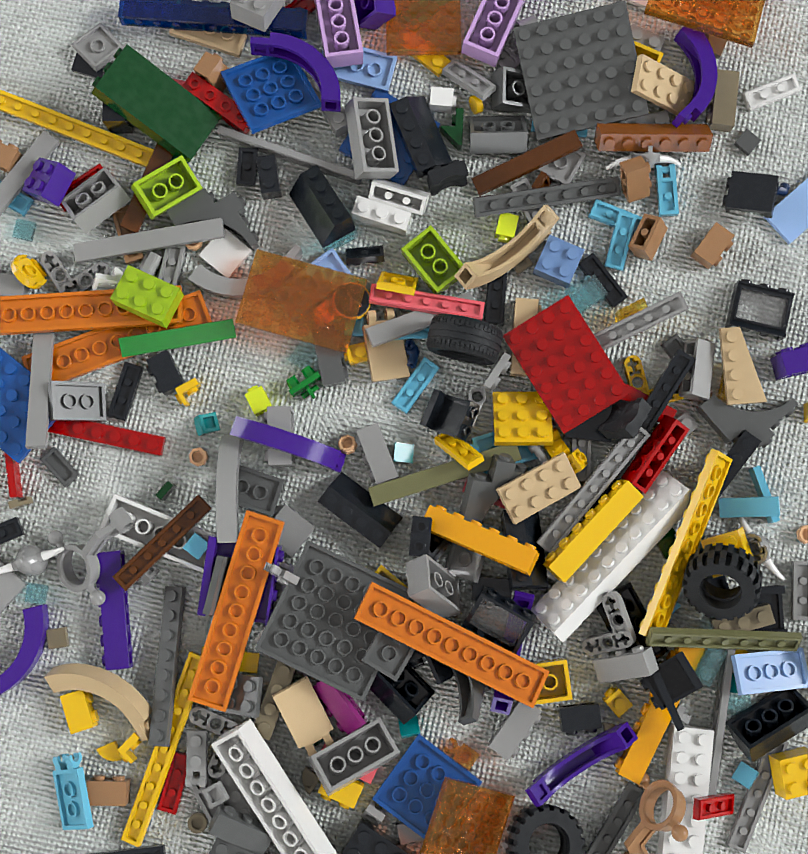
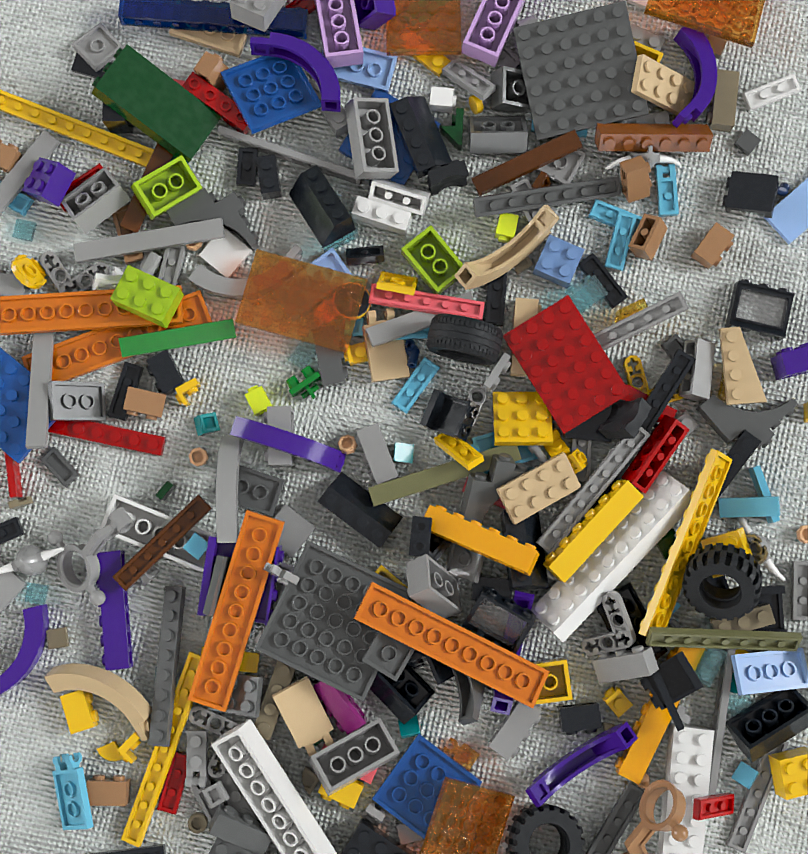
none -> medium nougat brick [123,386,167,421]

